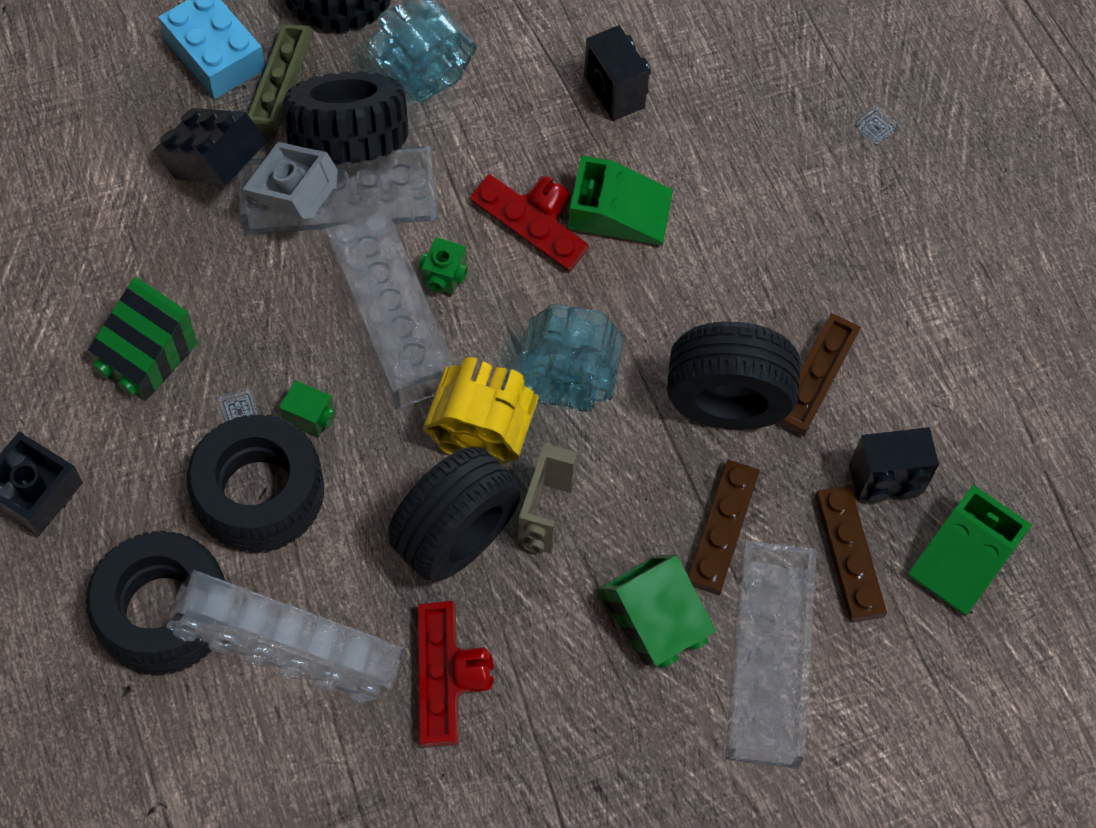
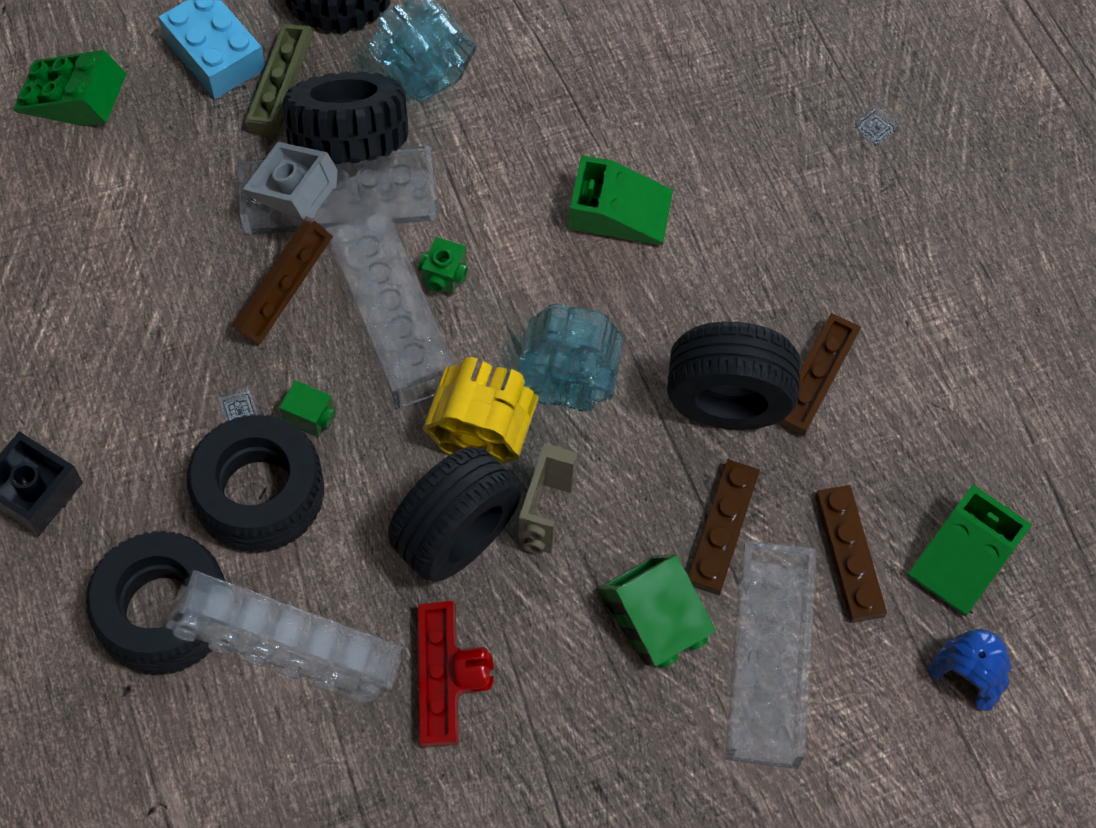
slope [88,277,198,401] -> none
black brick [153,108,267,185] -> none
red plate [470,173,590,272] -> none
black brick [584,25,651,121] -> none
black brick [849,427,939,502] -> none
none -> green slope [13,50,127,126]
none -> reddish brown plate [232,216,333,345]
none -> blue hair [927,629,1012,711]

